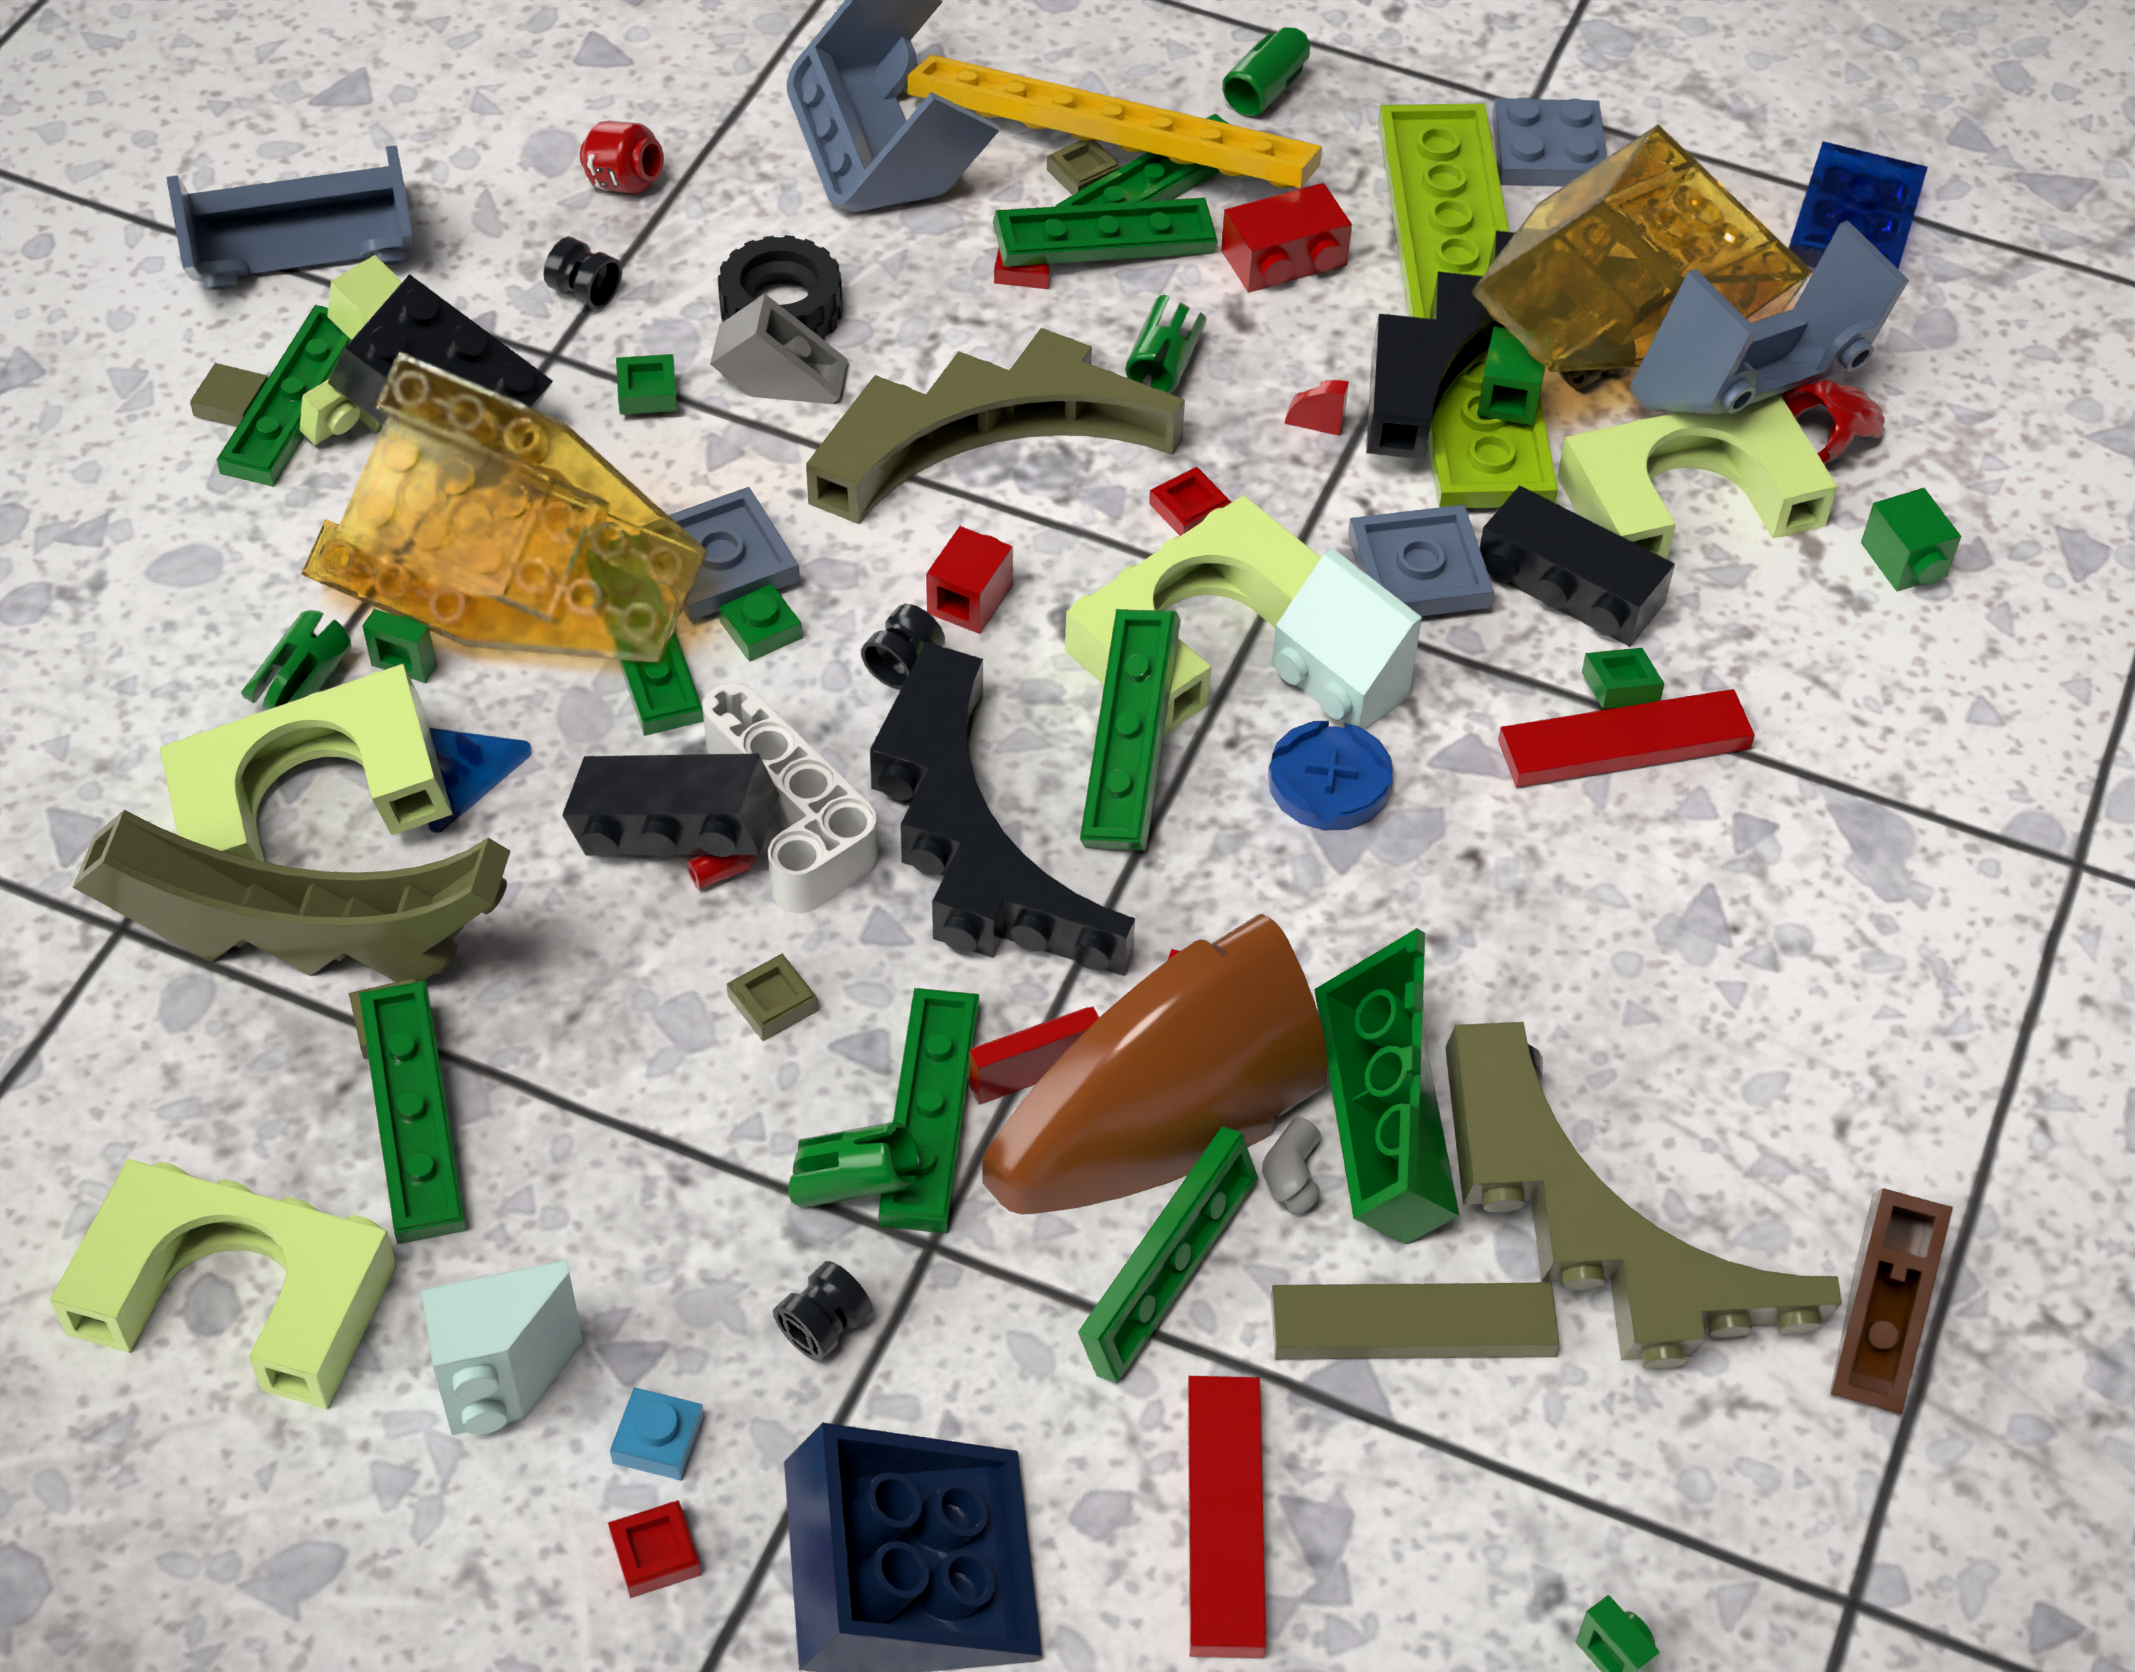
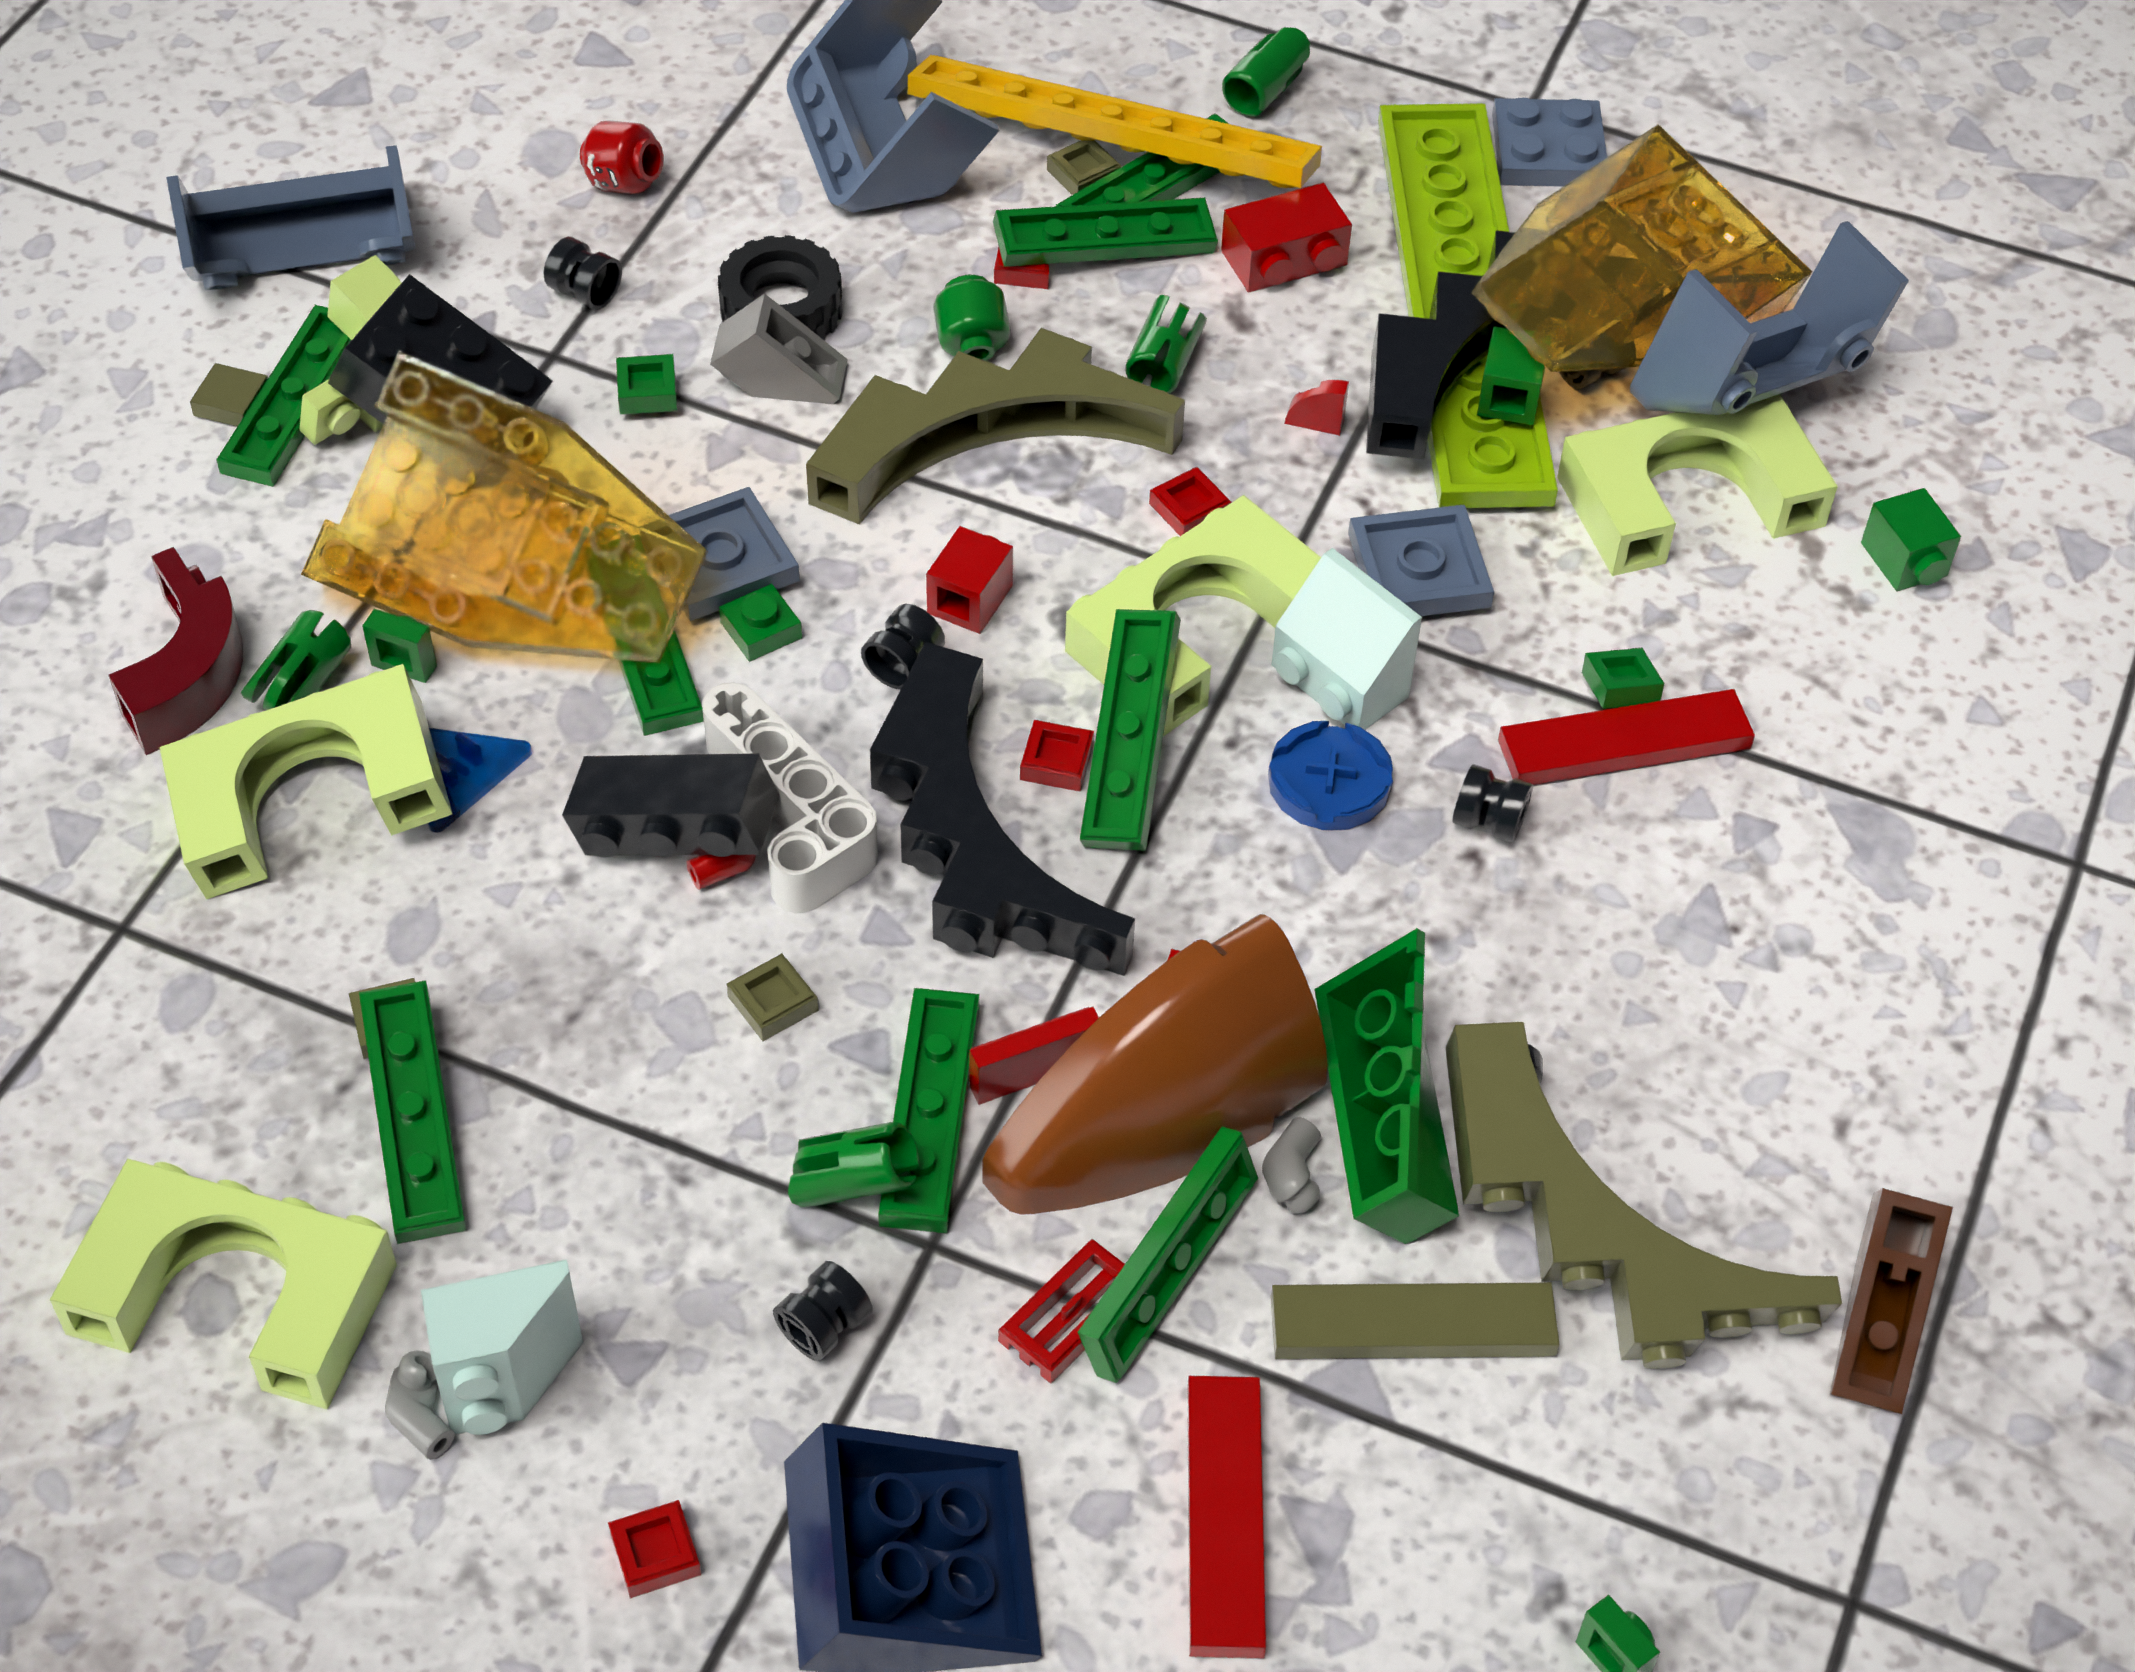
olive arch [72,809,510,982] -> none
dark azure plate [610,1387,704,1481] -> none
black brick [1480,485,1675,647] -> none
red piece [1783,380,1885,464] -> none
clear blue plate [1785,141,1928,269] -> none
none -> dark red arch [108,547,243,755]
none -> light grey arm [385,1351,455,1460]
none -> green head [933,275,1011,361]
none -> red tile [998,1239,1125,1384]
none -> red tile [1020,720,1094,792]
none -> black wheel [1452,764,1534,843]

